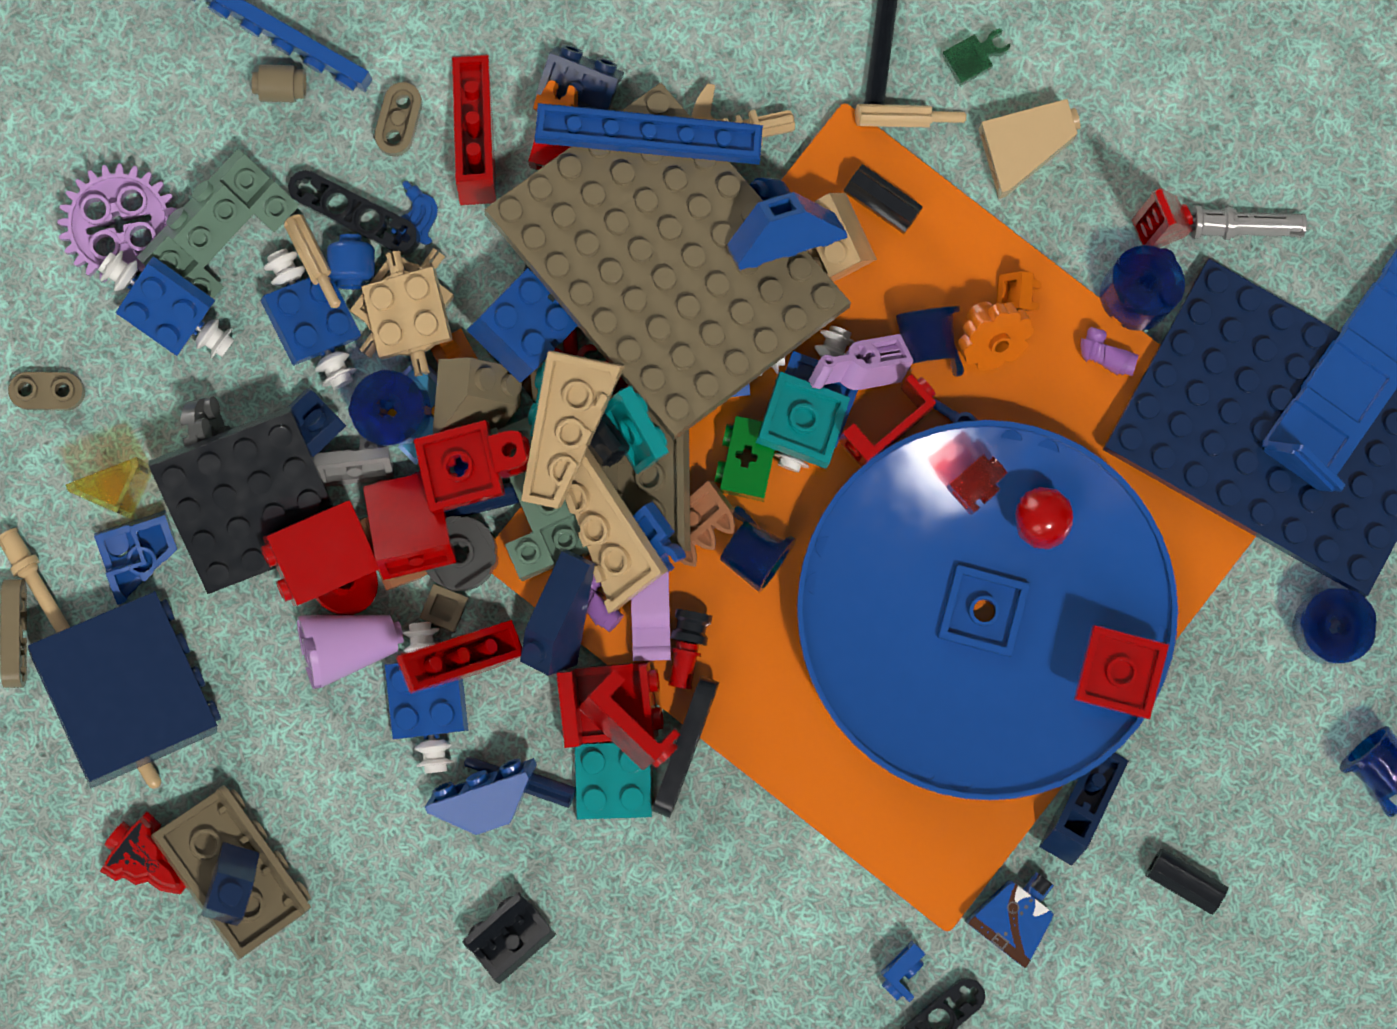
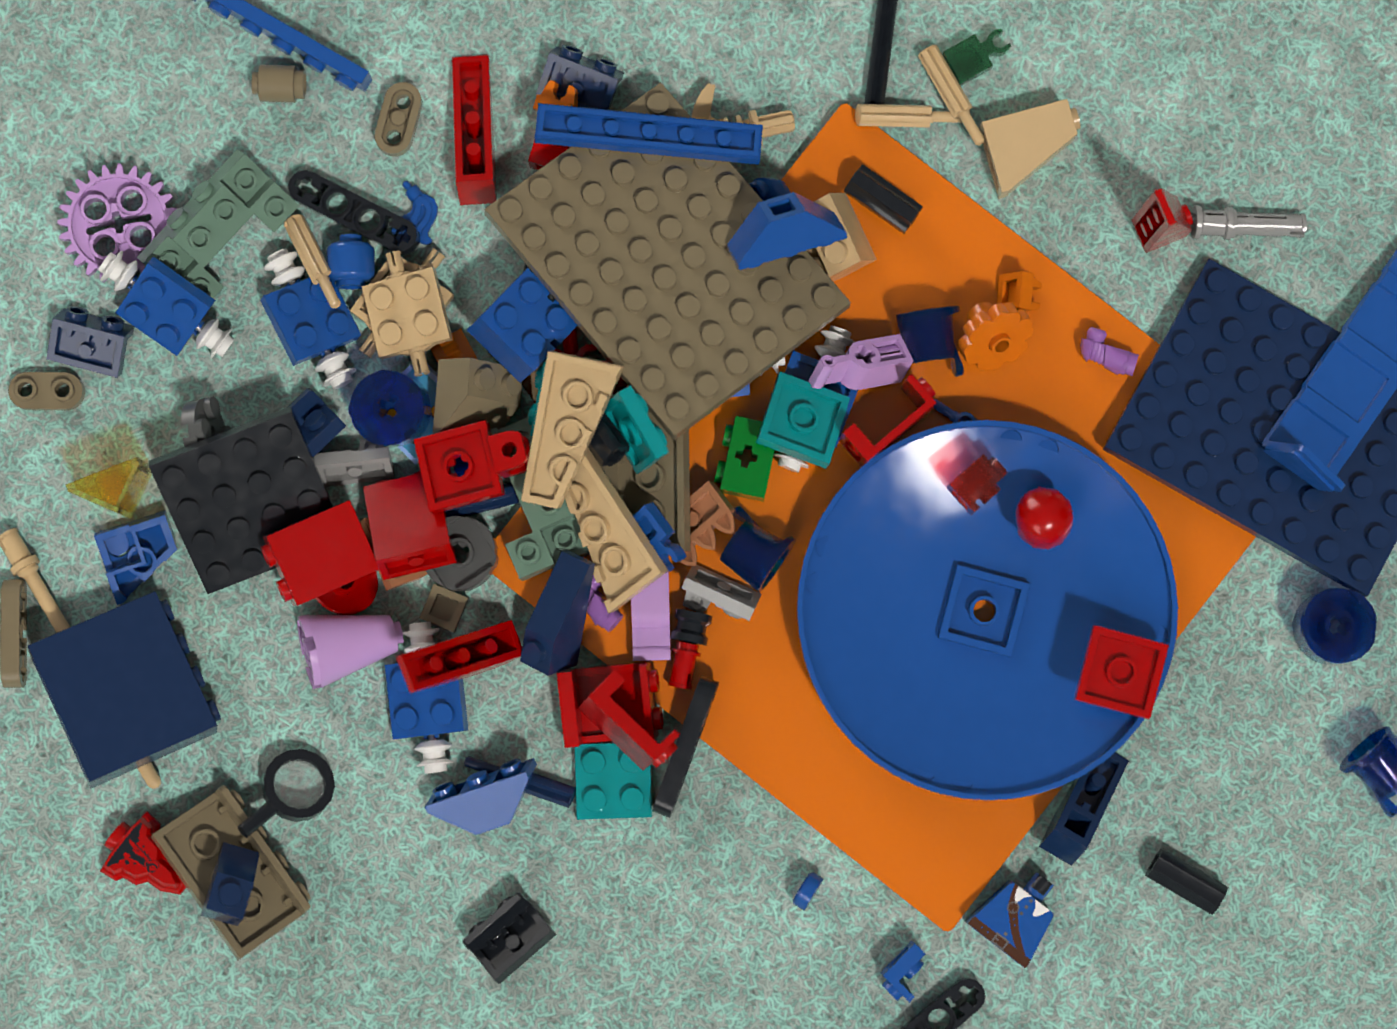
clear blue brick [1100,245,1185,331] -> none
none -> bracket [46,306,134,378]
none -> piece [237,749,335,838]
none -> light grey hinge [681,564,762,621]
none -> blue tile [793,872,824,911]
none -> tan axle [918,45,985,146]

